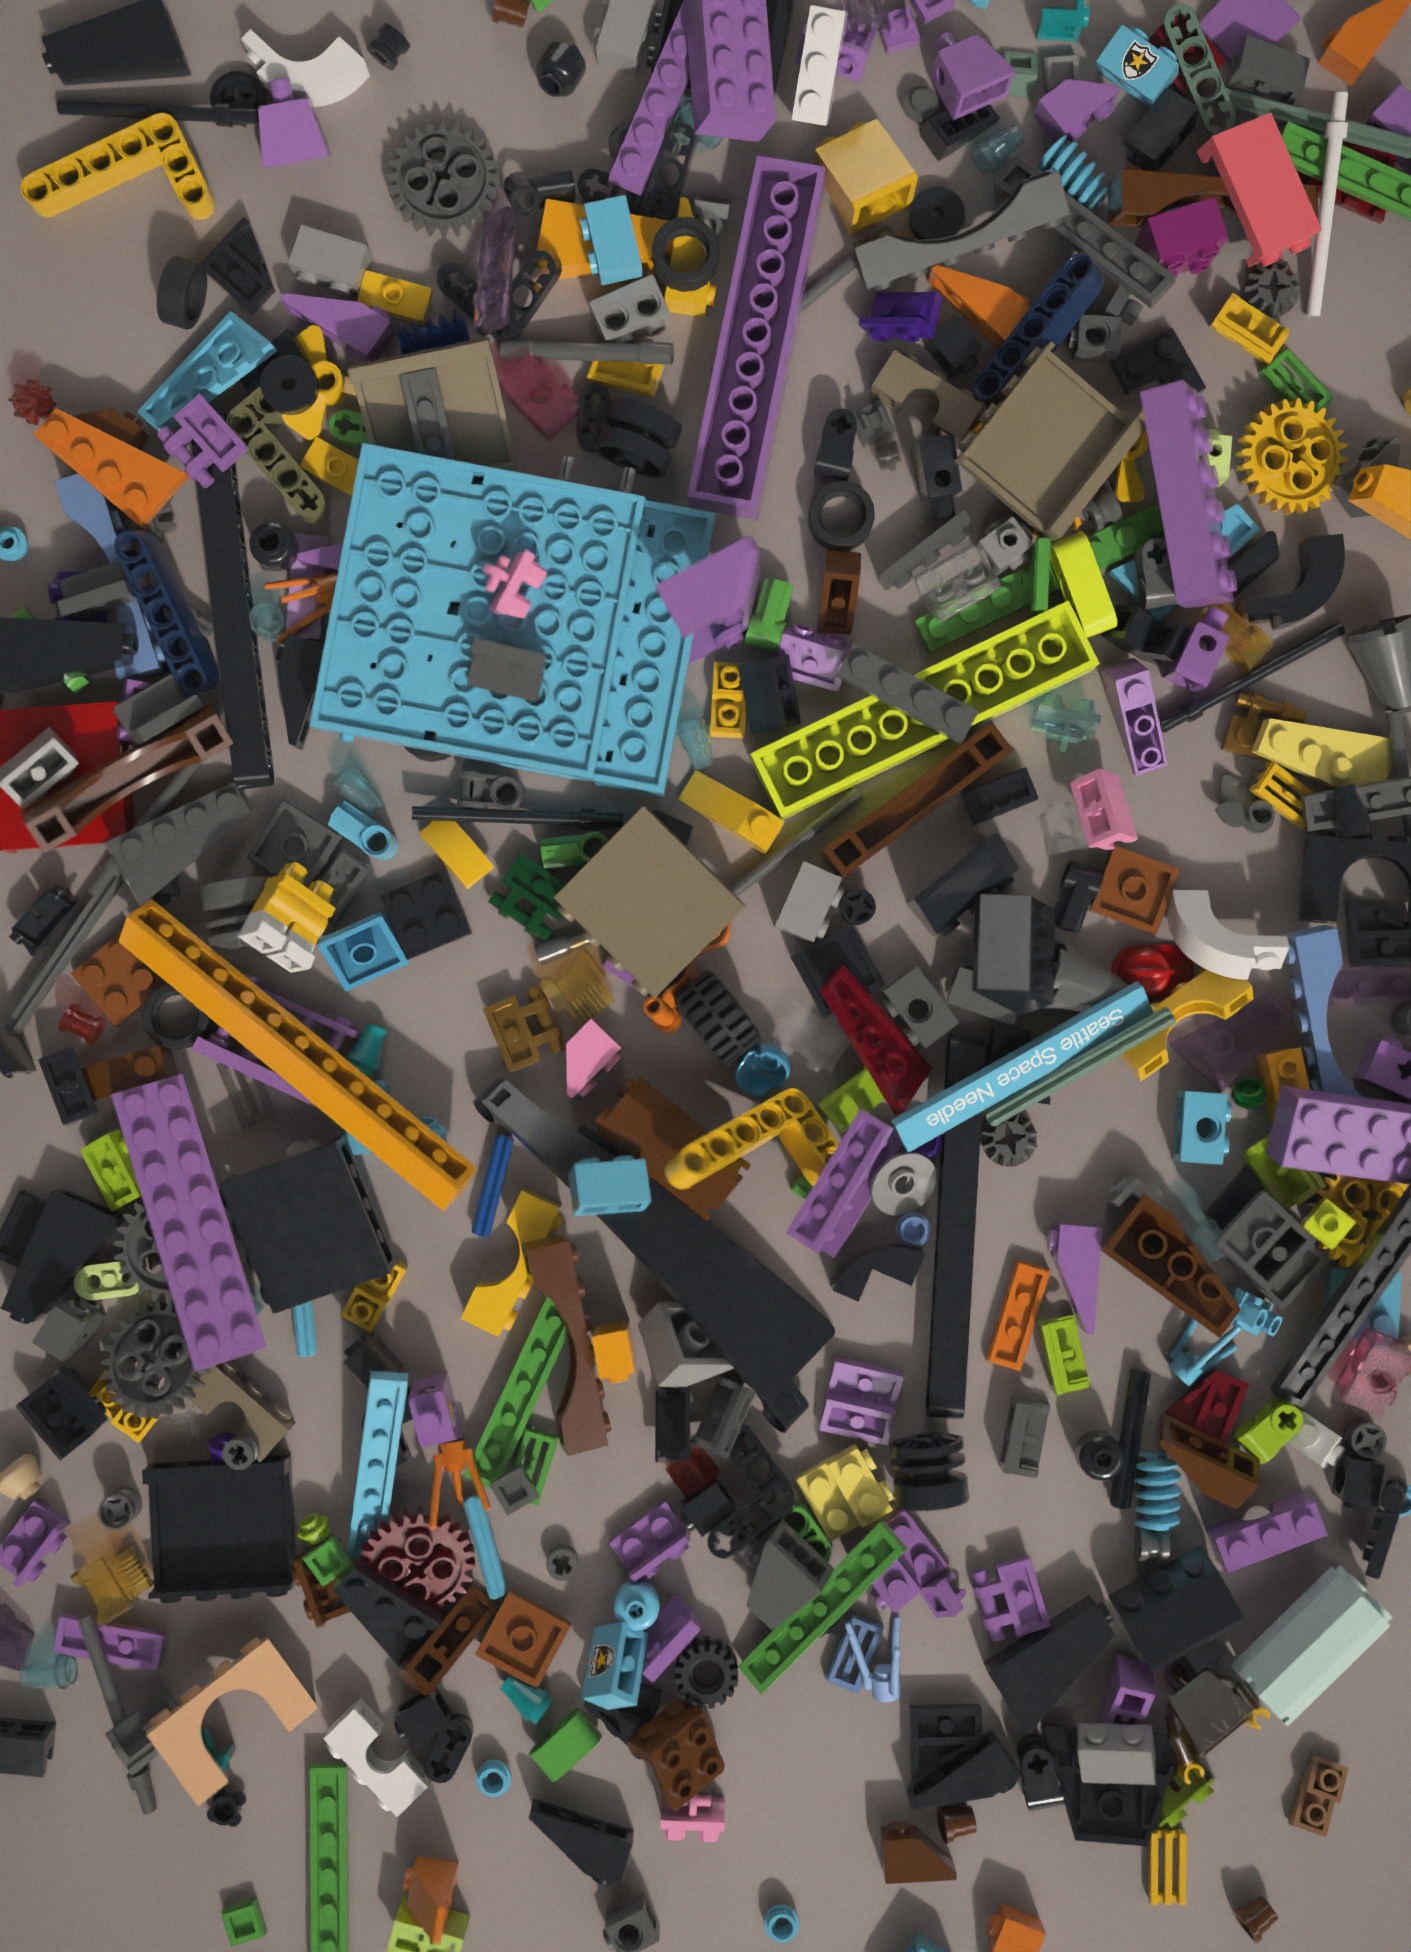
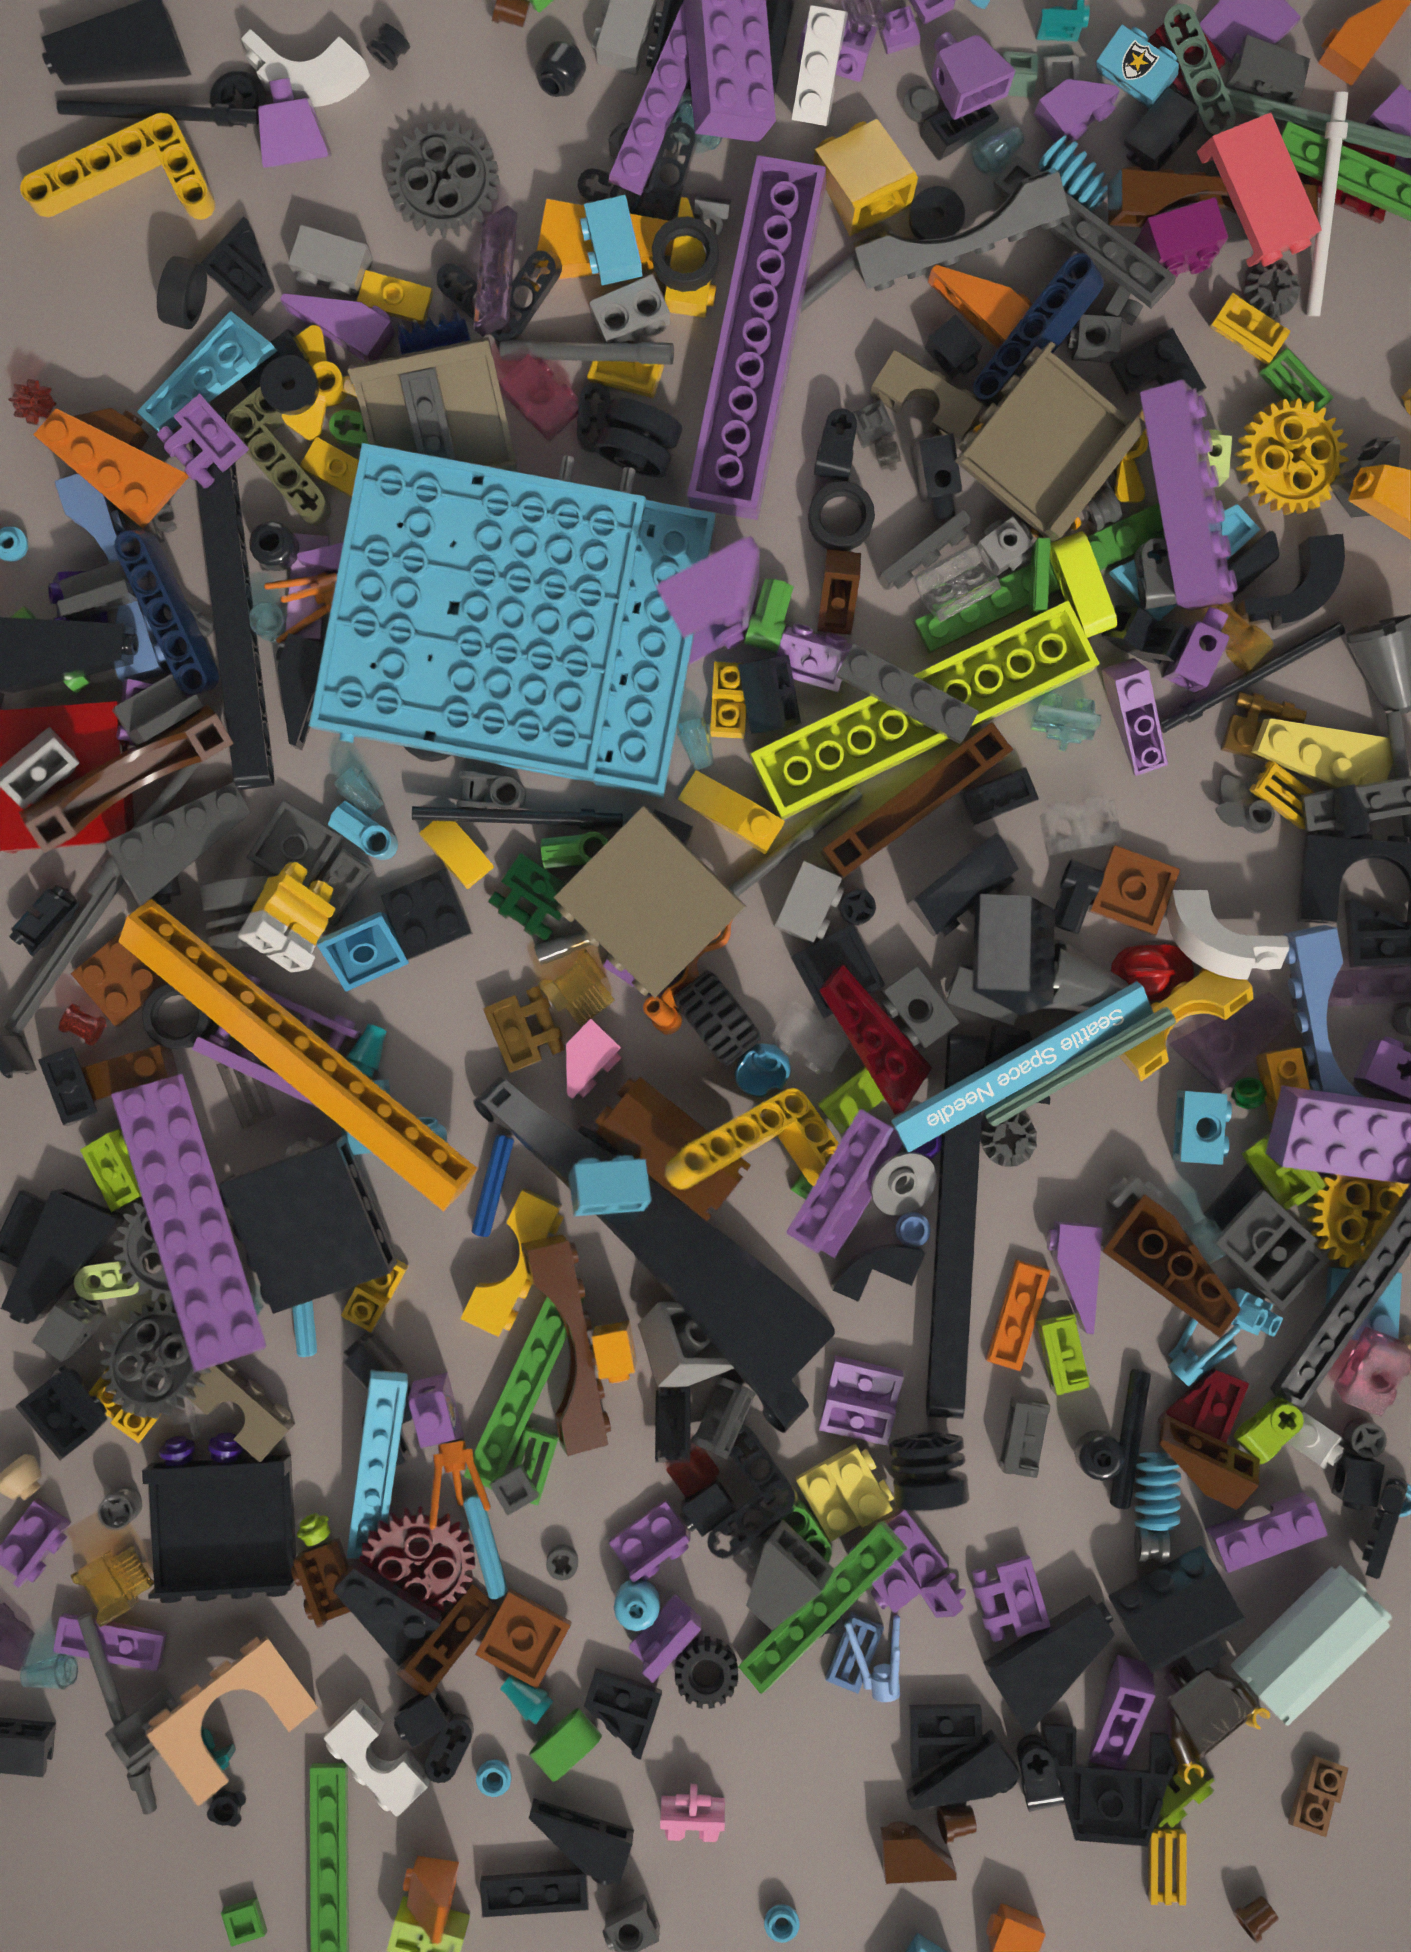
dark grey bush [222,1433,260,1470] -> none
bright green tile [302,1534,353,1587] -> none
dark grey panel [467,638,547,702] -> none
bright pink hips [482,550,547,619] -> none
black piece [503,169,576,216] -> none
medium azure brick [582,1622,648,1710] -> none
reddish brown bracket [626,1698,725,1810] -> none
dark purple bracket [858,292,943,342] -> none
bright pink hinge [1070,768,1138,850] -> none
light grey brick [1078,1723,1155,1785] -> none
neon yellow brick [1300,1198,1356,1250] -> none
none -> dark purple plate [159,1436,195,1466]
none -> black plate [480,1869,589,1918]

